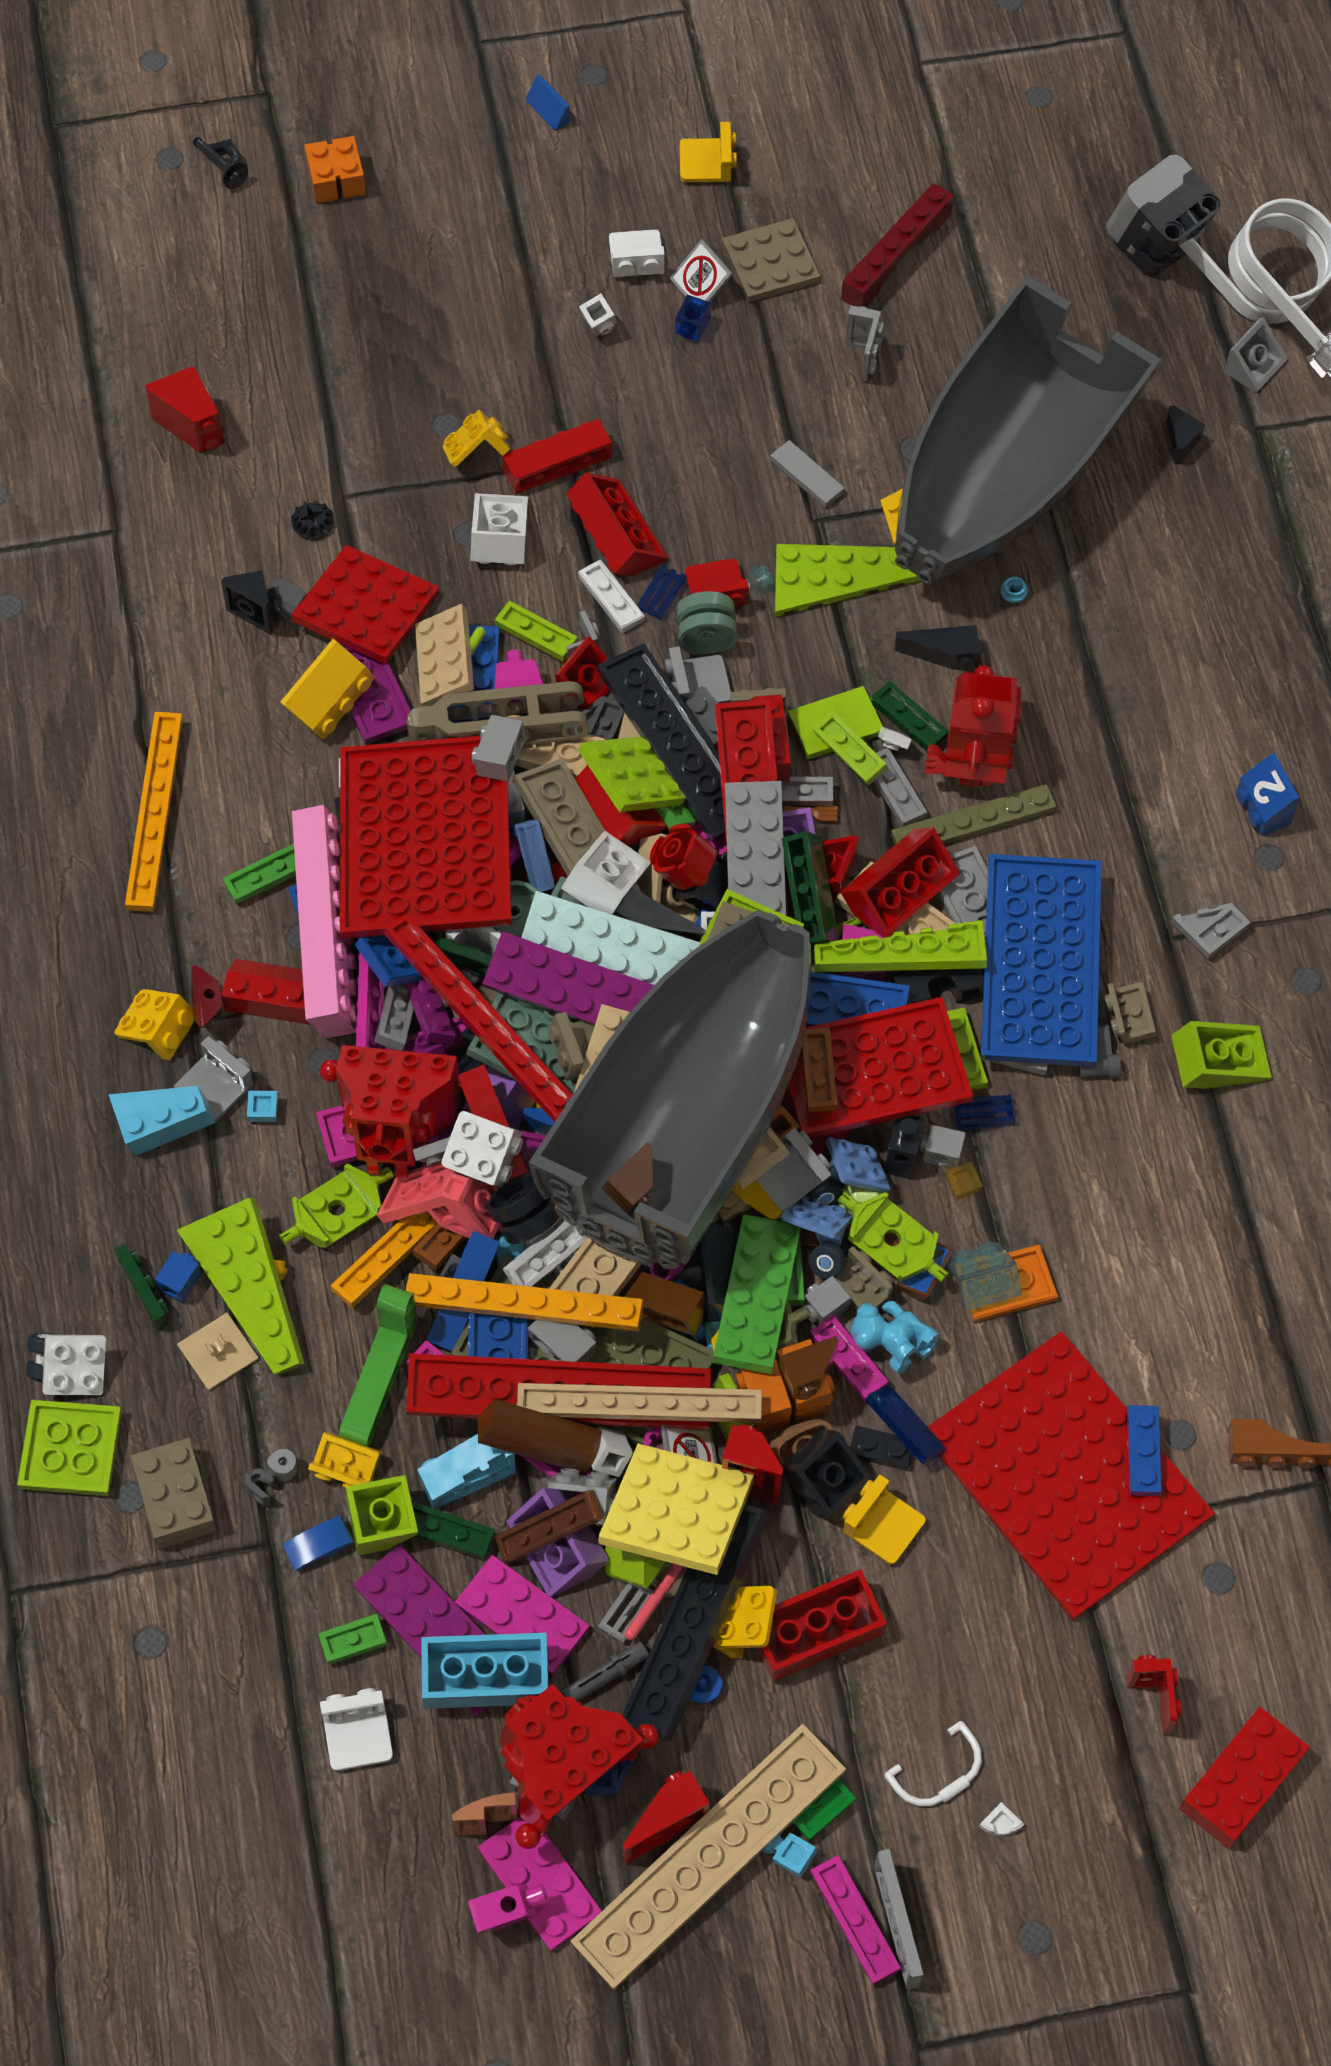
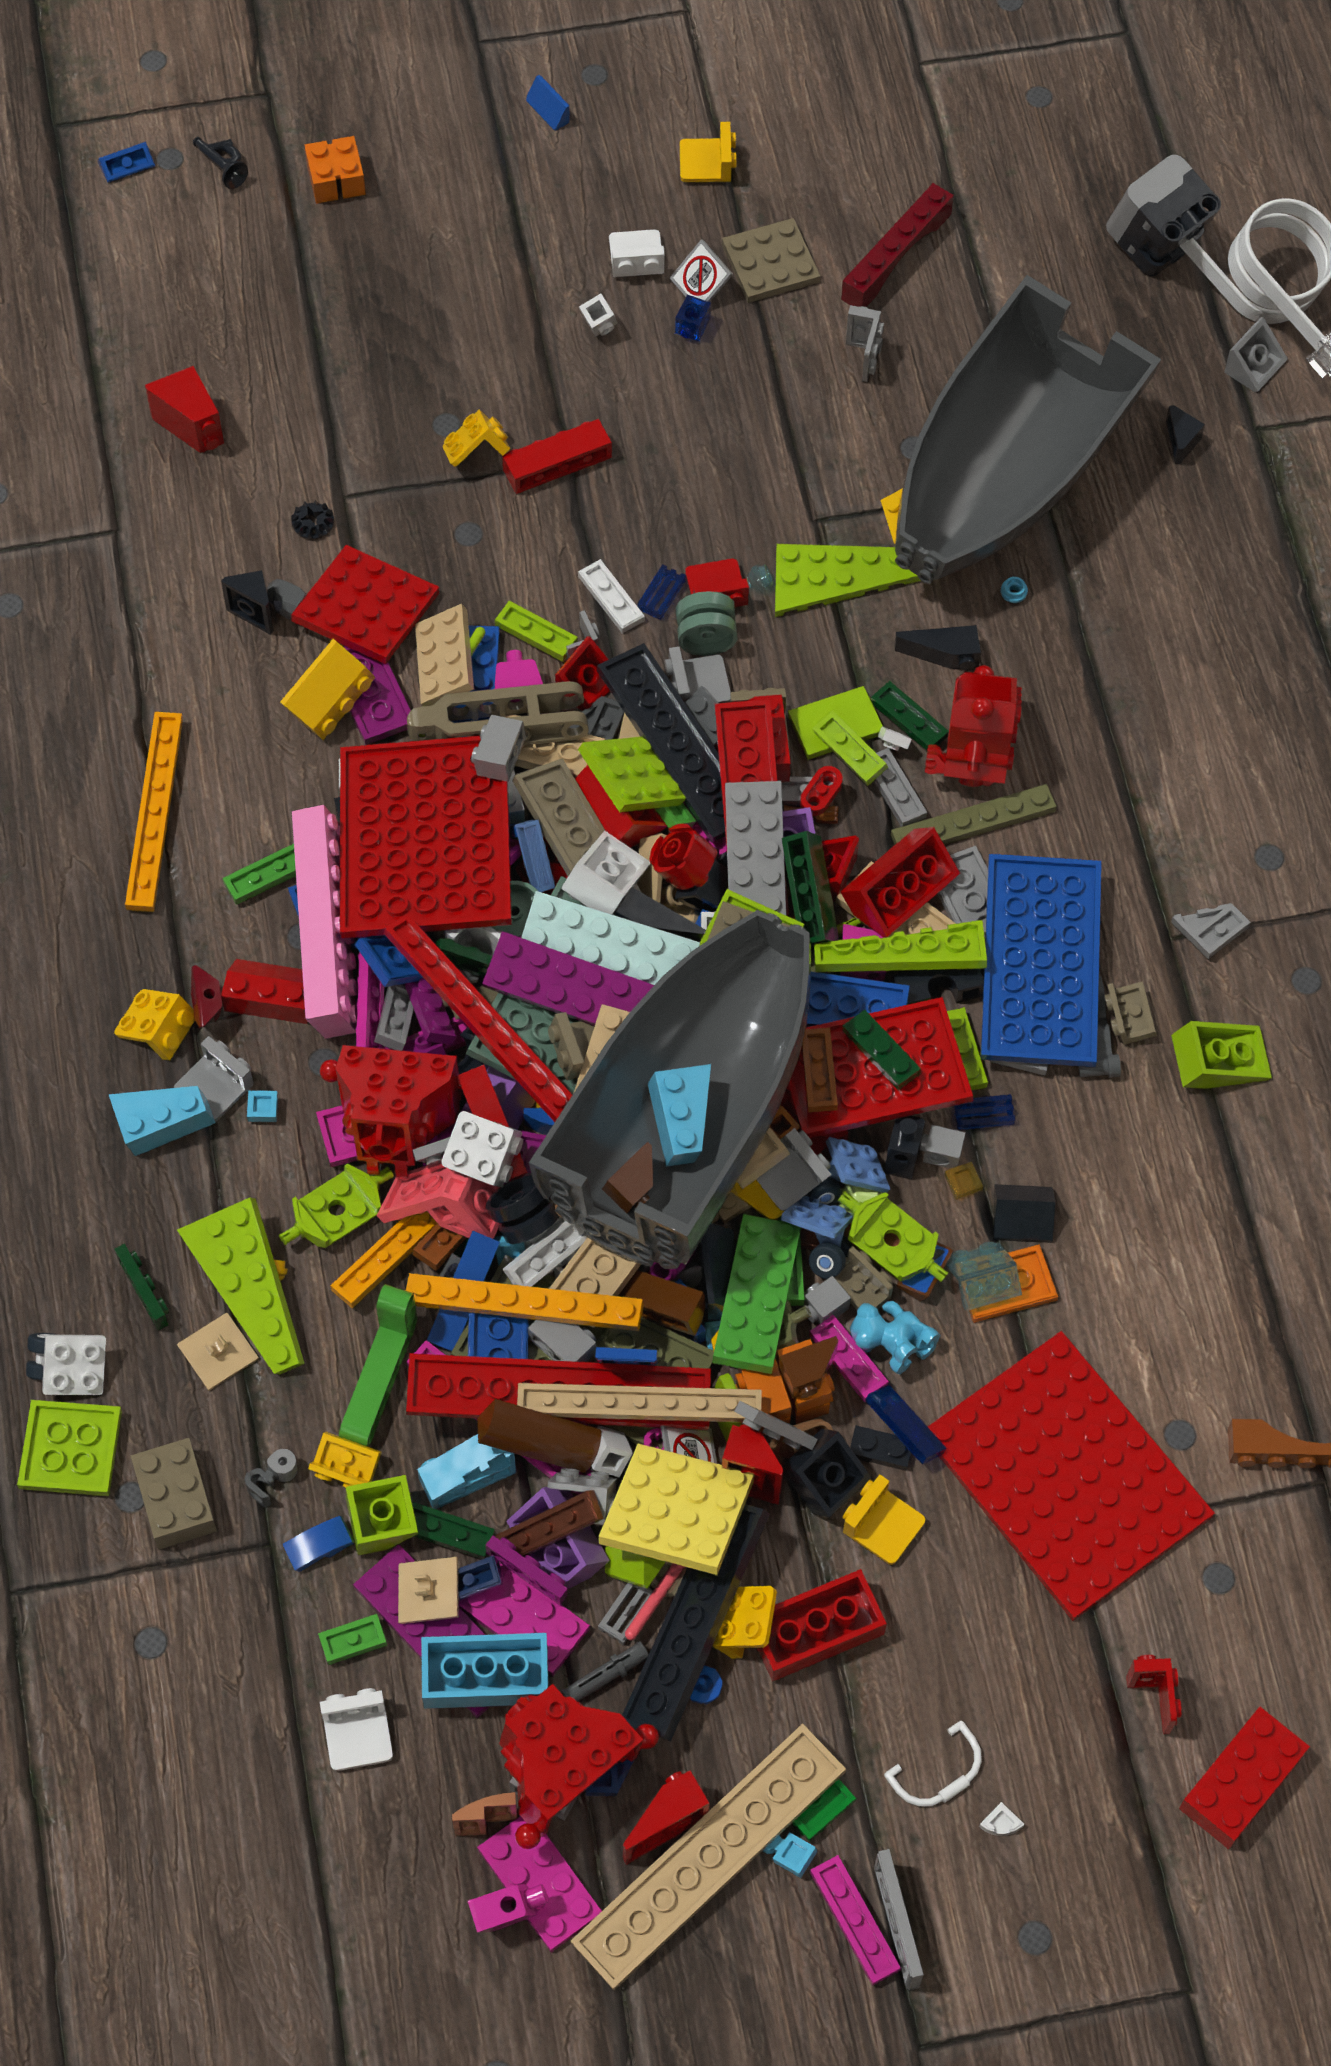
blue brick [154,1251,201,1303] -> none
white slope [470,493,528,565] -> none
red slope [566,472,668,576] -> none
light grey tile [770,440,845,508] -> none
blue plate [1127,1405,1161,1496] -> none
blue slope [1236,753,1299,836] -> none
none -> blue slope [97,142,155,183]
none -> tan piece [398,1557,458,1624]
none -> dark blue slope [458,1555,503,1601]
none -> magenta plate [486,1536,568,1605]
none -> blue tile [595,1347,658,1366]
none -> medium azure wedge [648,1064,711,1166]
none -> light grey plate [734,1401,818,1450]
none -> red plate [800,766,843,816]
none -> dark green plate [842,1010,921,1090]
none -> black slope [994,1184,1056,1243]

